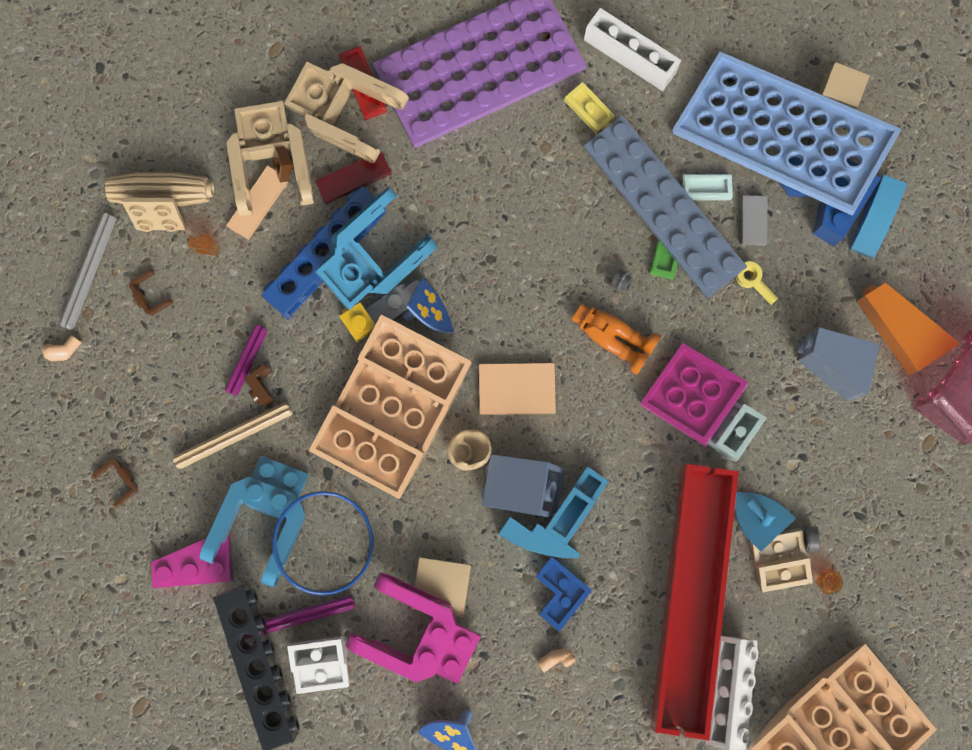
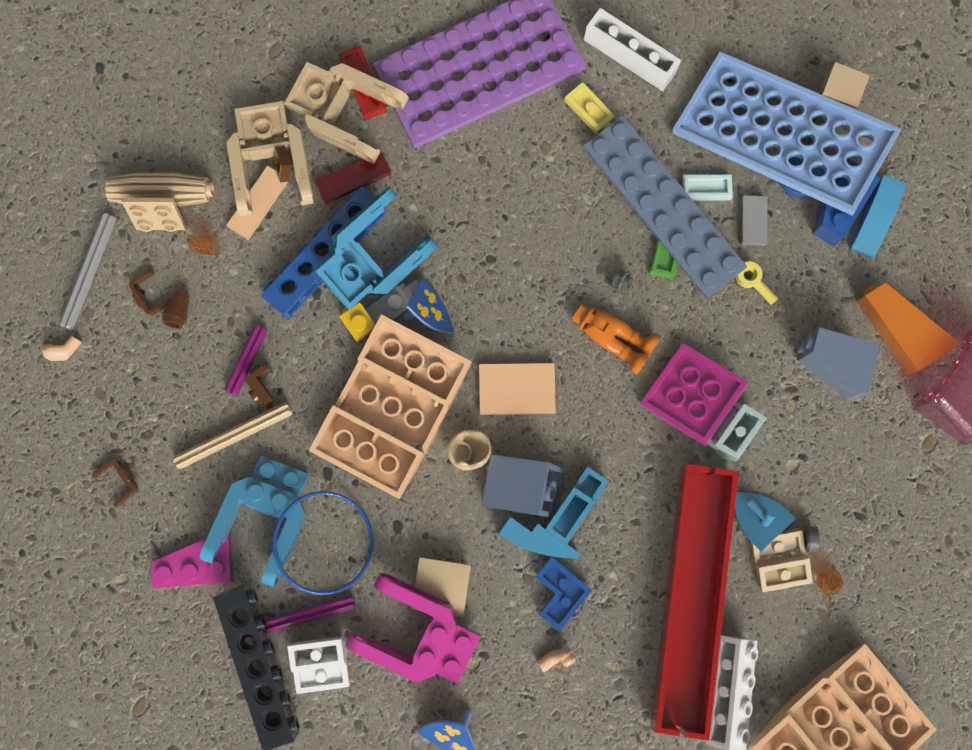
none -> reddish brown cone [162,290,190,329]

